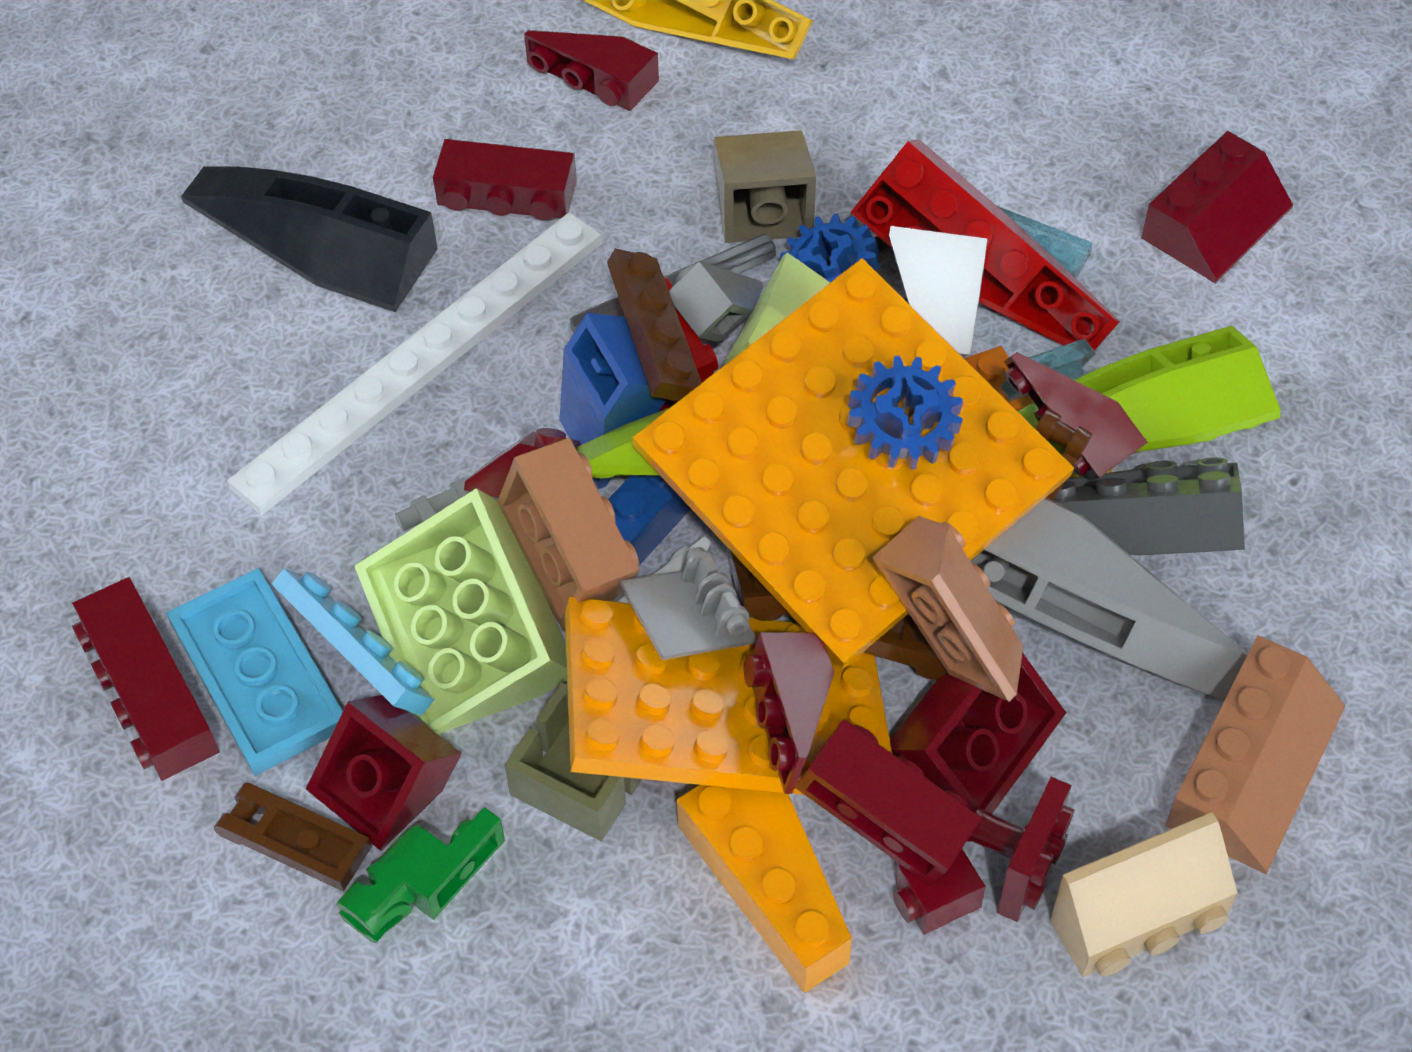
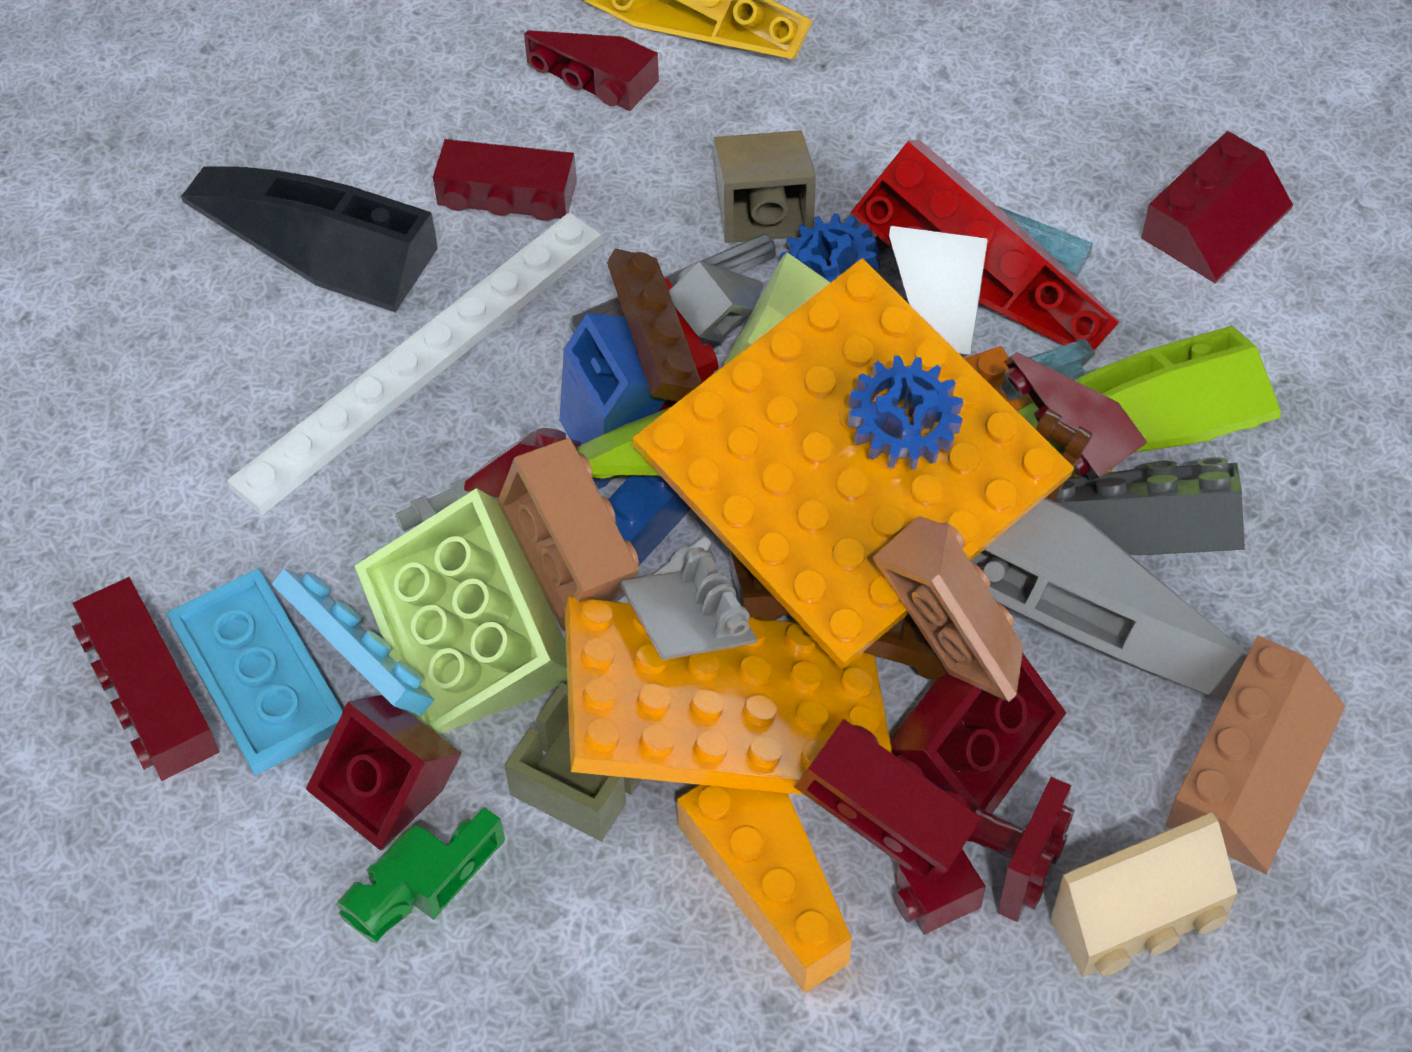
reddish brown plate [214,783,372,892] -> none
slope [744,632,834,794] -> none

